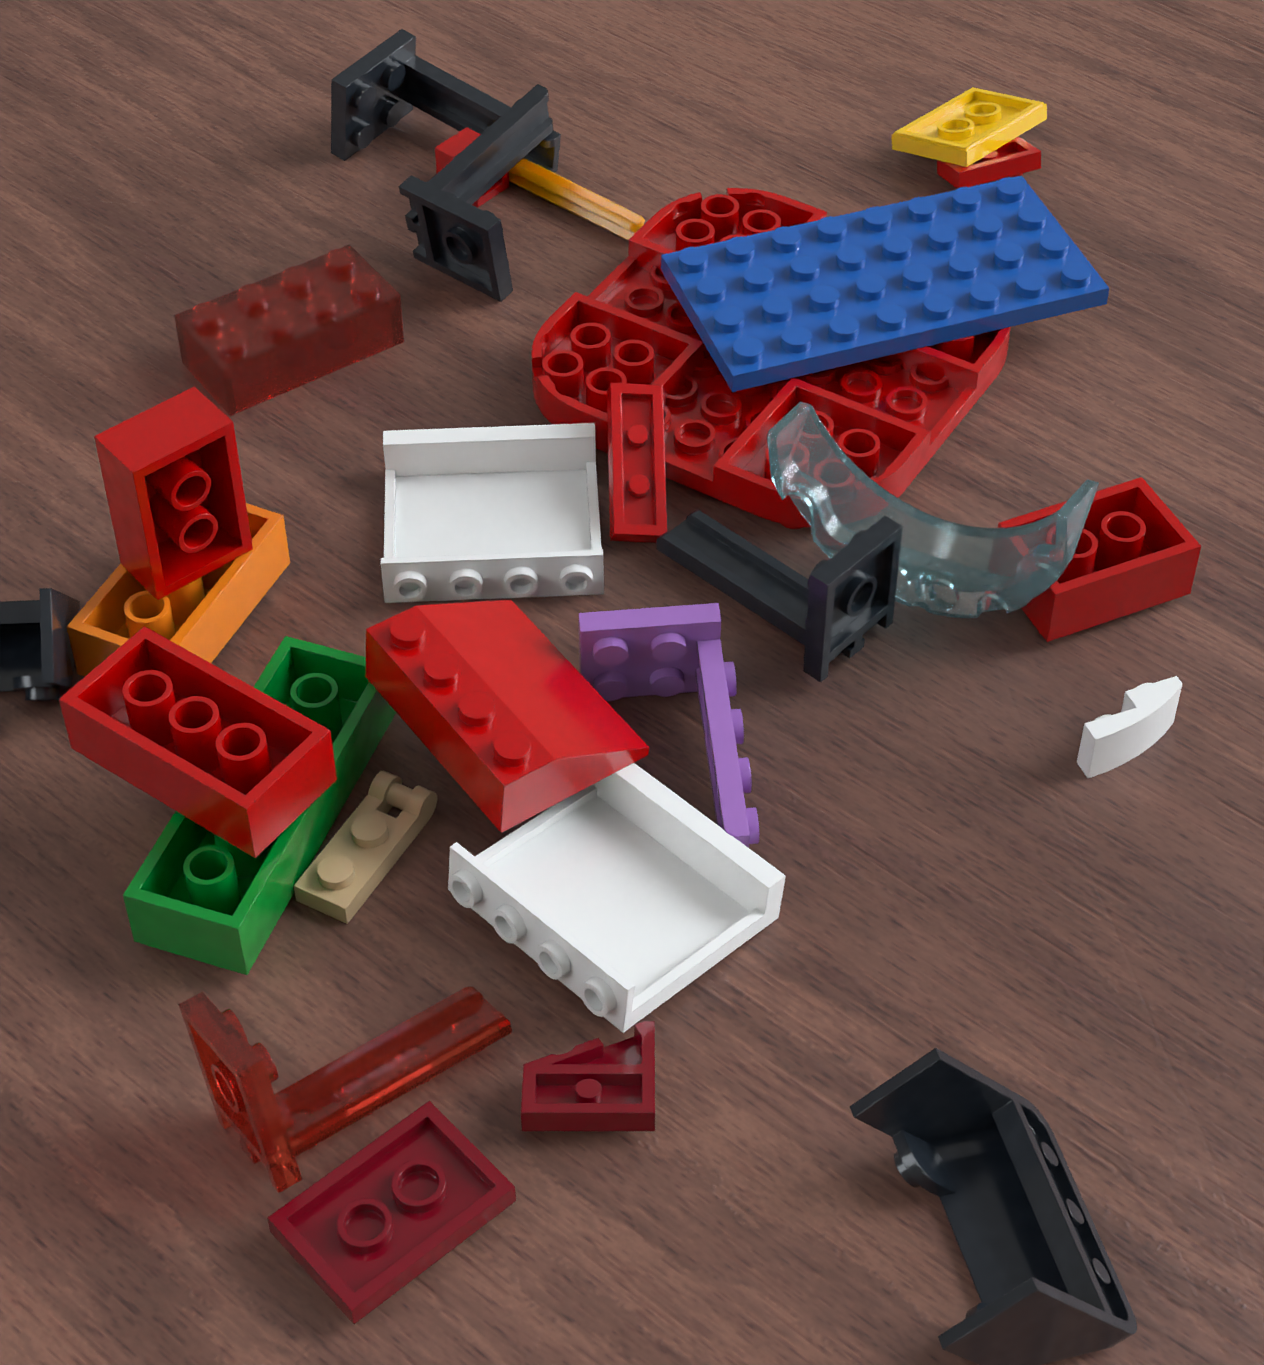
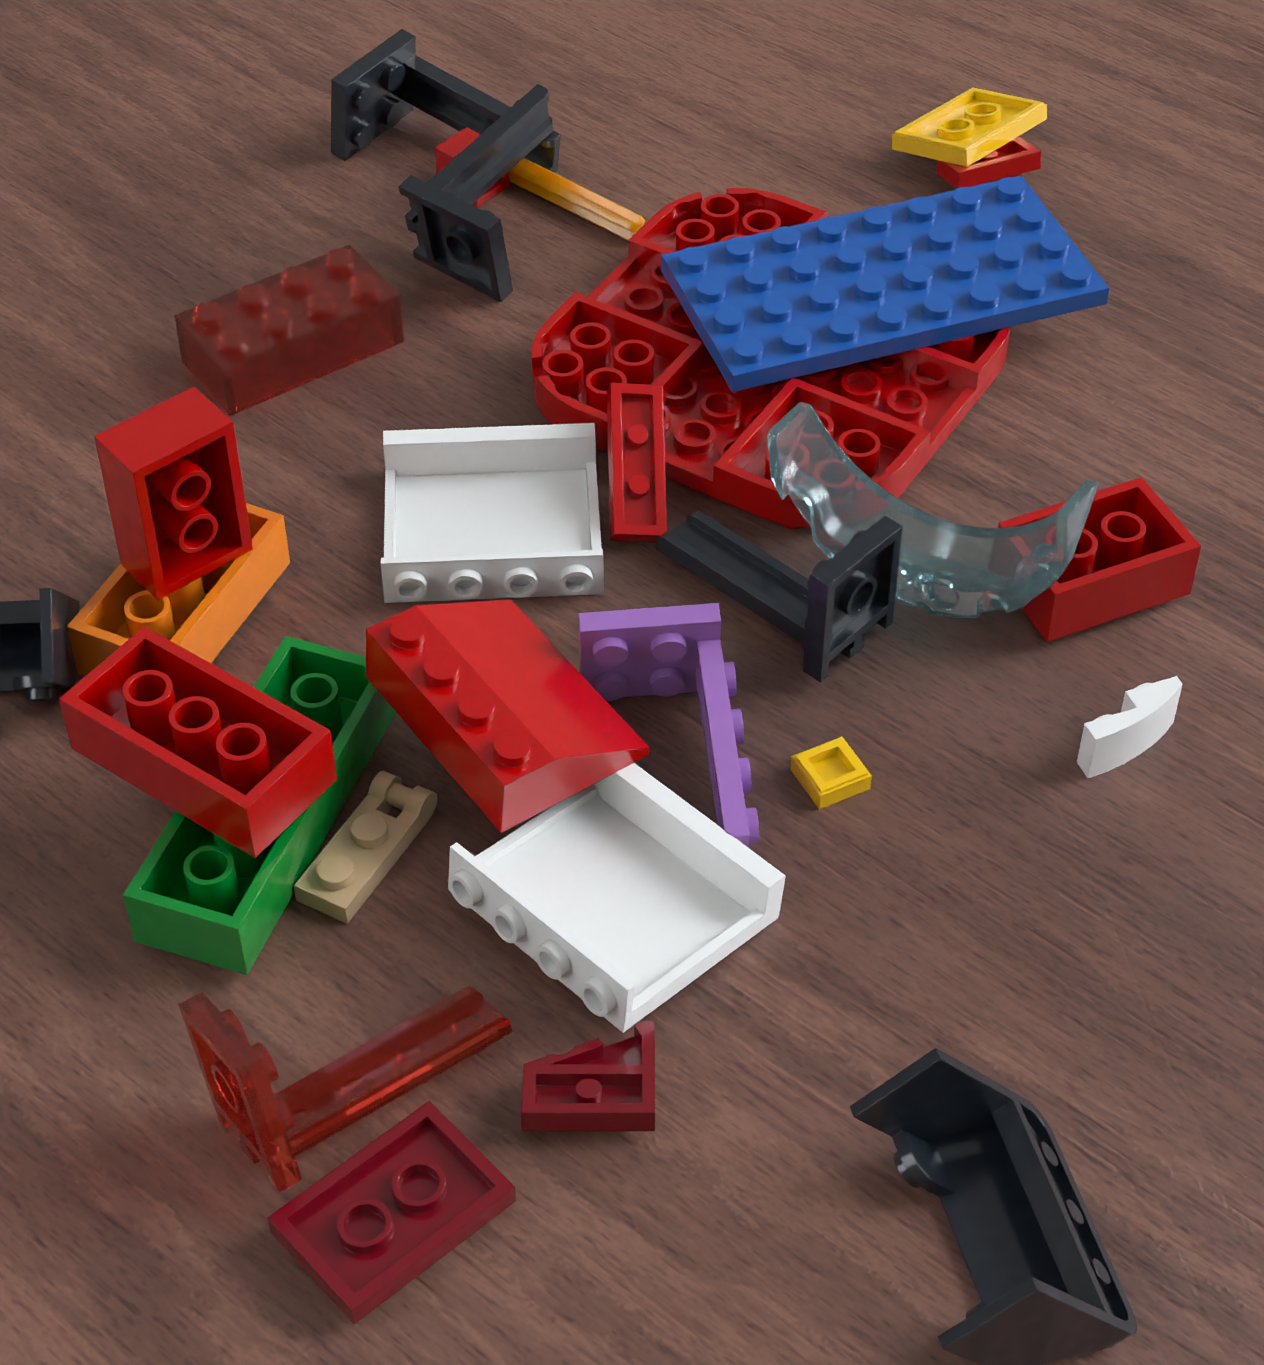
none -> yellow tile [790,737,872,809]

